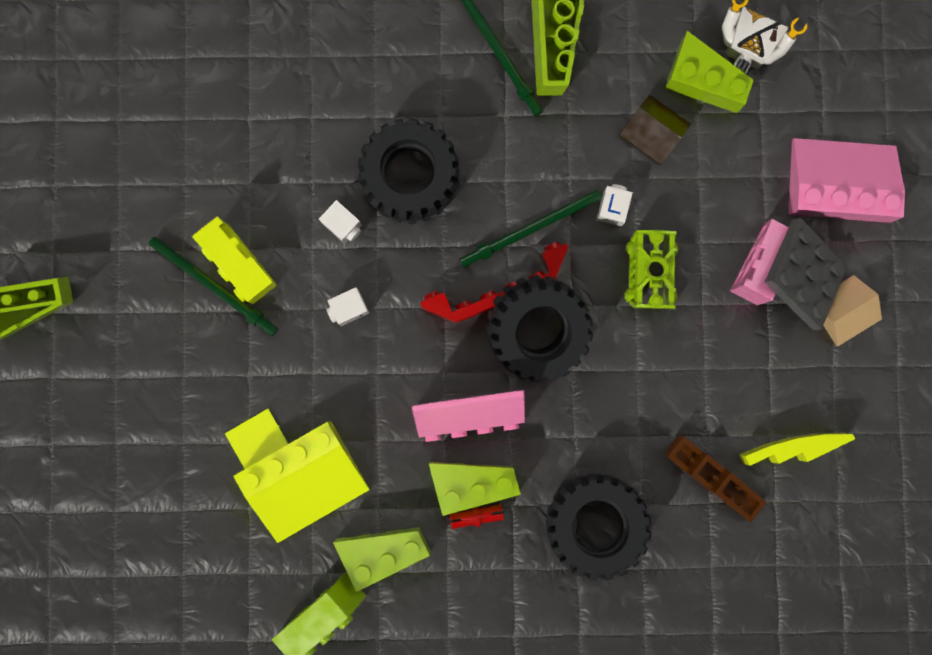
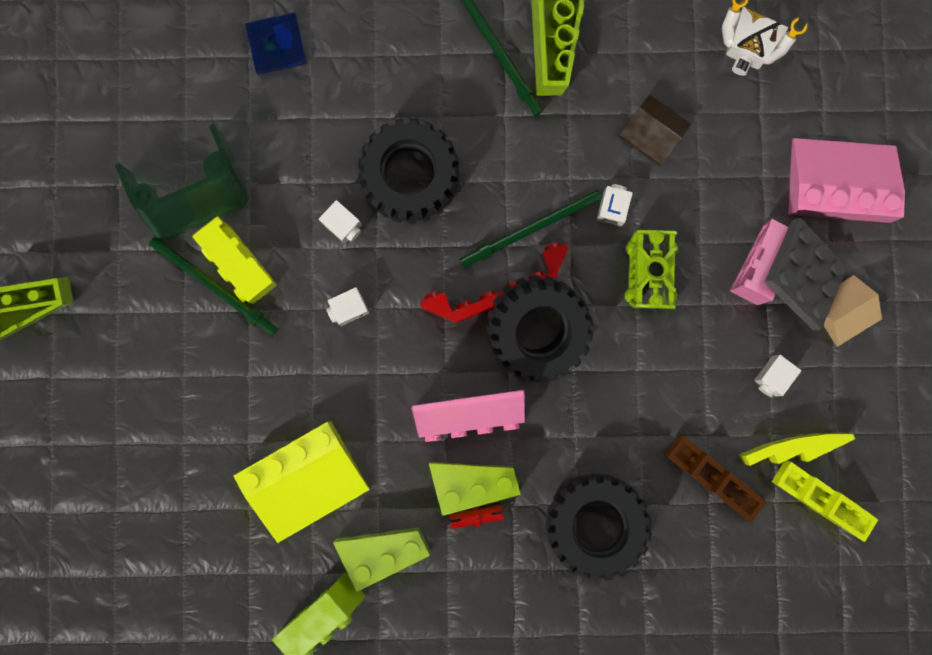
neon yellow window [225,408,288,469] -> none
lime wedge [665,31,754,113] -> none
none -> clear green windscreen [115,124,249,241]
none -> clear blue tile [245,12,307,75]
none -> white brick [754,355,801,397]
none -> neon yellow slope [772,460,878,542]

